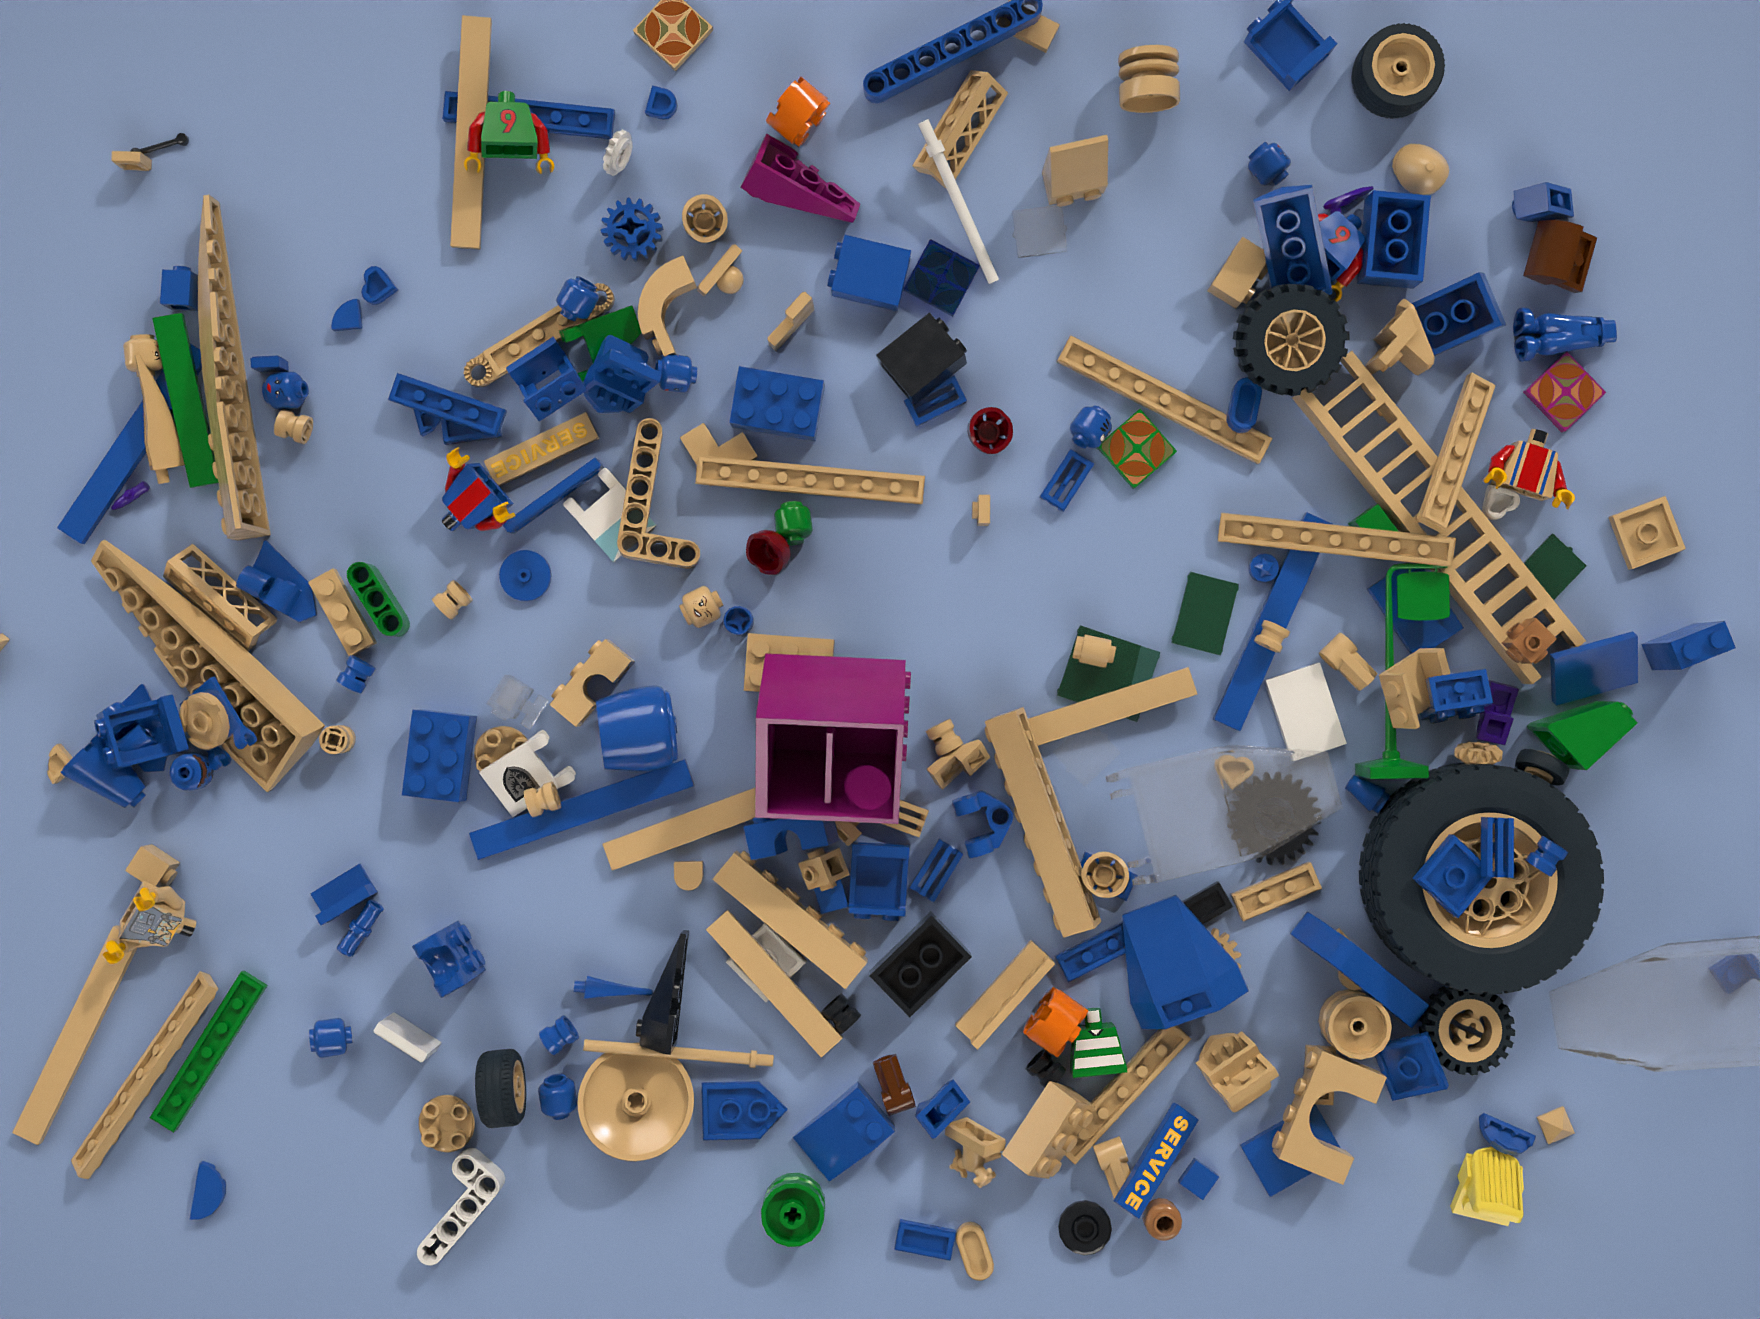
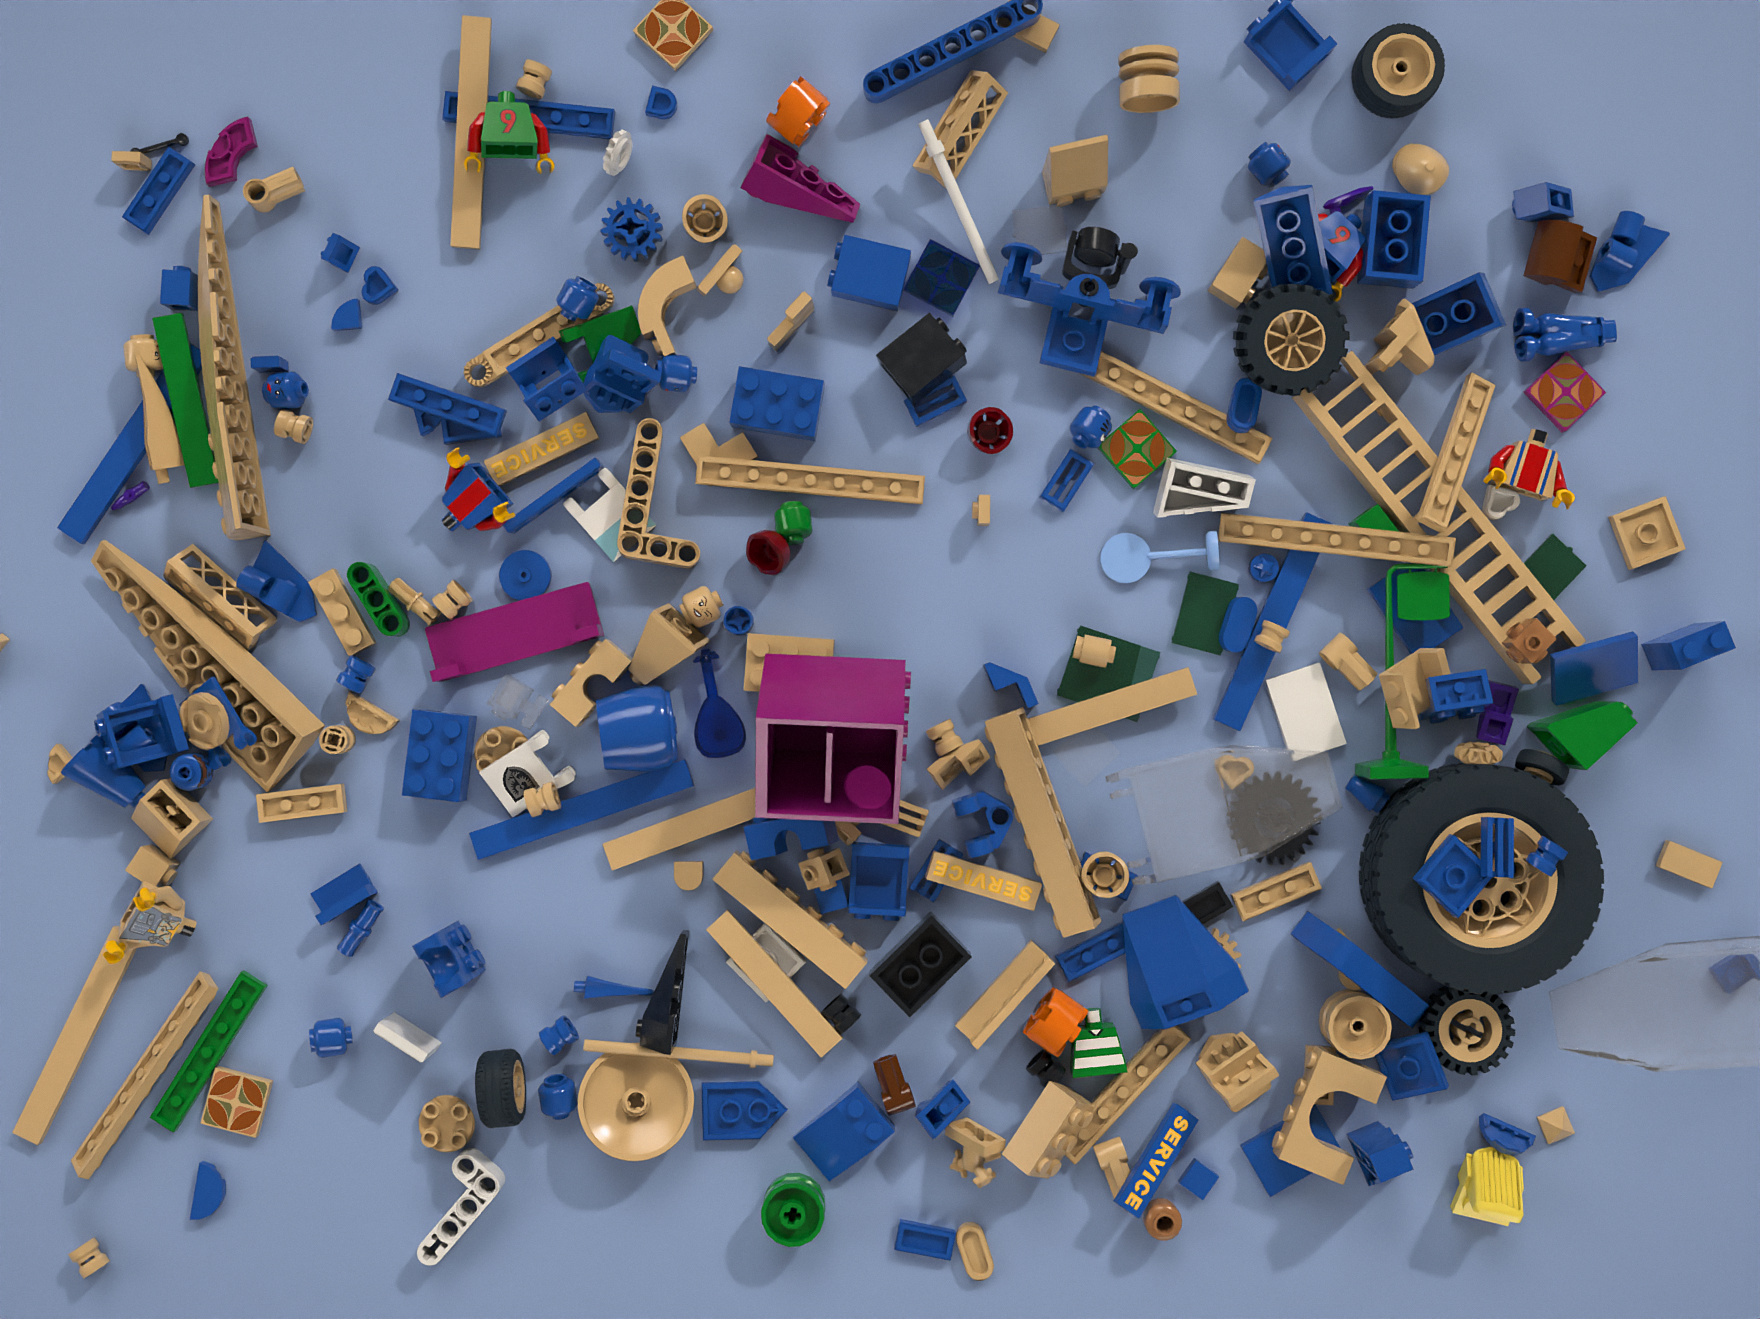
black wheel [1058,1200,1112,1255] -> none
none -> tan wheel [68,1237,110,1279]
none -> blue tile [122,146,196,235]
none -> tan slope [131,779,213,859]
none -> tile [201,1066,273,1138]
none -> magenta tile [205,116,258,187]
none -> tan piece [243,167,305,213]
none -> tan plate [256,784,348,823]
none -> blue tile [320,233,360,273]
none -> tan tile [345,691,400,734]
none -> tan axle [388,578,442,626]
none -> magenta bracket [425,582,605,682]
none -> tan wheel [516,59,552,99]
none -> tan slope [628,603,711,686]
none -> clear blue piece [693,649,746,758]
none -> tan tile [925,850,1042,911]
none -> blue slope [983,662,1039,708]
none -> blue piece [998,227,1181,377]
none -> light blue piece [1100,531,1220,584]
none -> white wedge [1153,458,1256,518]
none -> blue tile [1219,597,1258,652]
none -> blue wedge [1347,1121,1414,1186]
none -> blue panel [1589,211,1670,292]
none -> tan tile [1655,840,1723,888]

